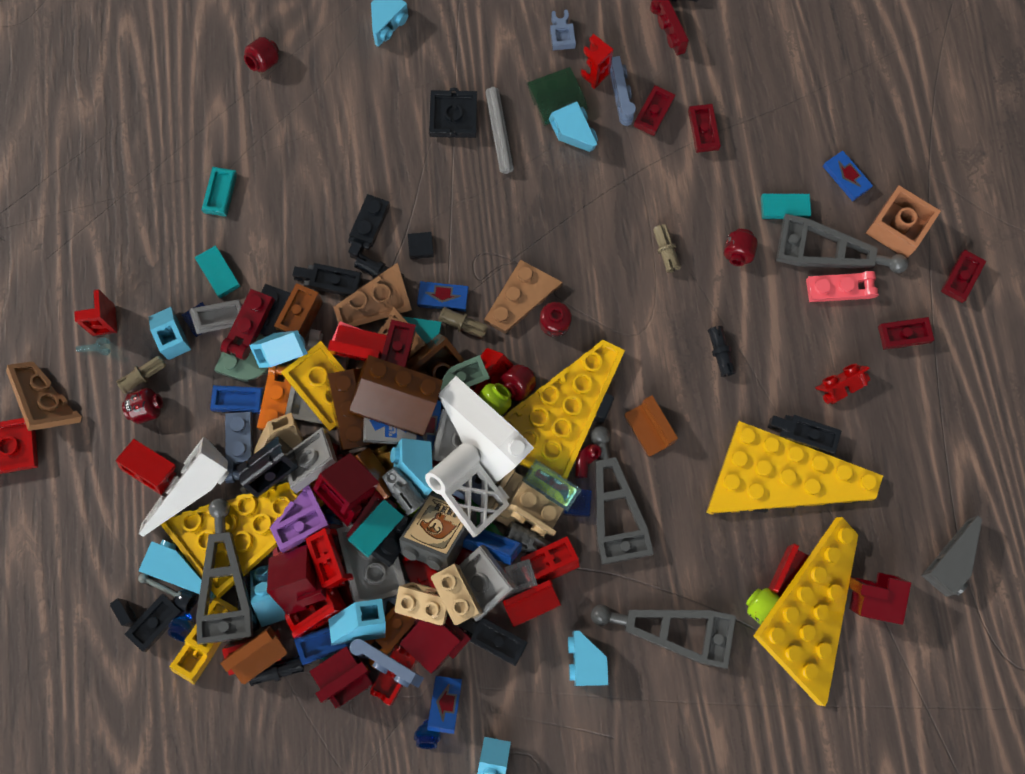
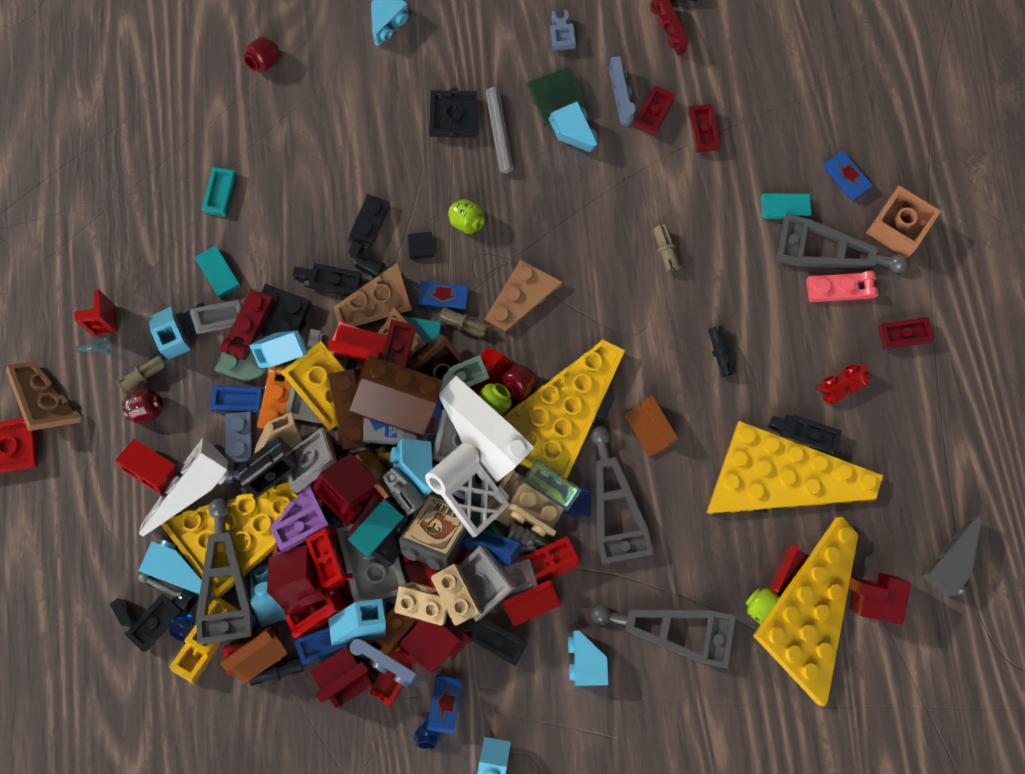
dark orange panel [274,283,323,339] -> none
dark red head [539,302,572,337] -> none
dark red arm [575,444,602,478] -> none
red hinge [581,34,613,89] -> none
dark red head [724,229,758,266] -> none
dark red plate [940,249,986,303] -> none
none -> lime head [448,199,485,234]

